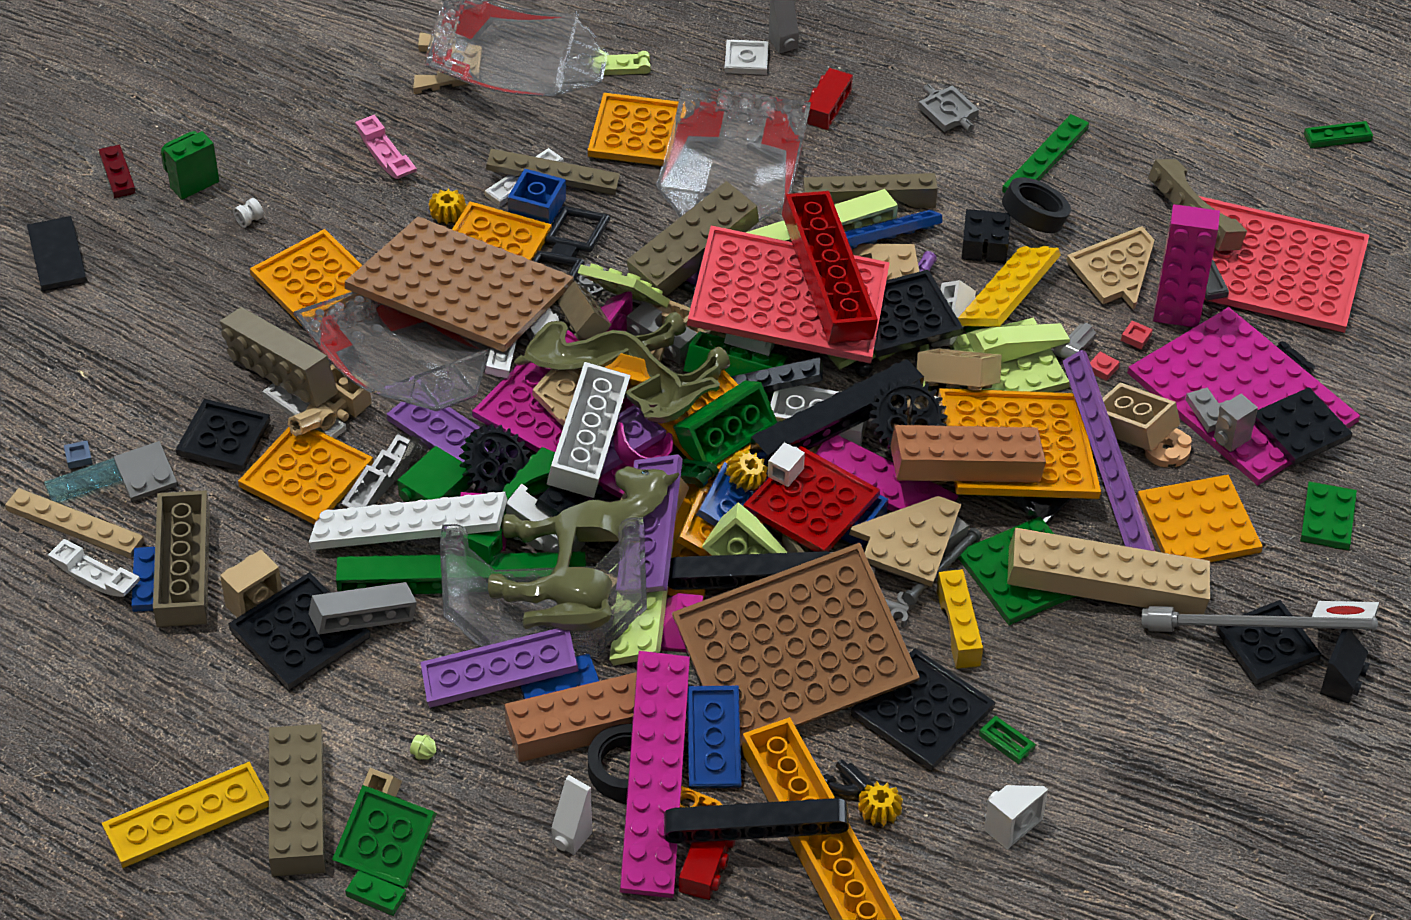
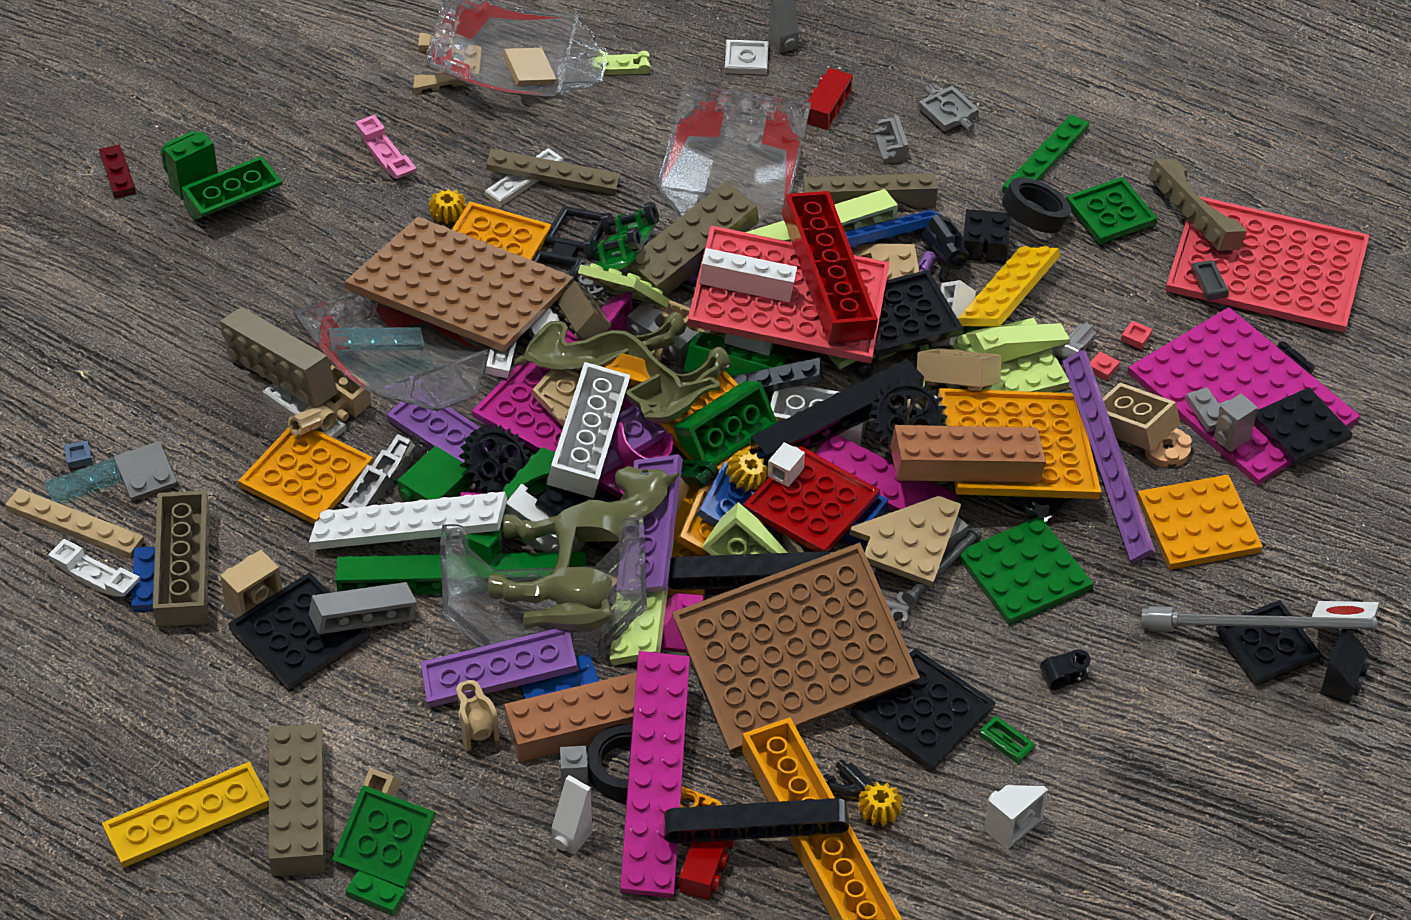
black tile [27,216,87,291] -> none
black plate [175,399,271,472] -> none
white wheel [233,198,264,228] -> none
light orange plate [250,229,362,326] -> none
yellowish green plate [410,734,437,760] -> none
blue brick [507,168,566,224] -> none
light orange plate [588,93,688,166] -> none
blue tile [687,685,741,789] -> none
yellow arch [936,569,983,669] -> none
tan brick [1007,528,1210,614] -> none
tan wing [1066,226,1154,309] -> none
dark pink brick [1153,204,1220,327] -> none
green plate [1300,481,1357,550] -> none
green tile [1304,121,1373,148] -> none
none -> green slope [182,156,282,220]
none -> clear light blue tile [327,328,424,351]
none -> tan piece [456,680,499,751]
none -> tan tile [502,48,557,86]
none -> light grey brick [560,746,588,787]
none -> piece [584,202,659,271]
none -> brick [699,248,797,302]
none -> light grey hinge [874,116,908,163]
none -> black piece [921,214,969,280]
none -> black piece [1039,649,1091,690]
none -> green plate [1066,177,1158,245]

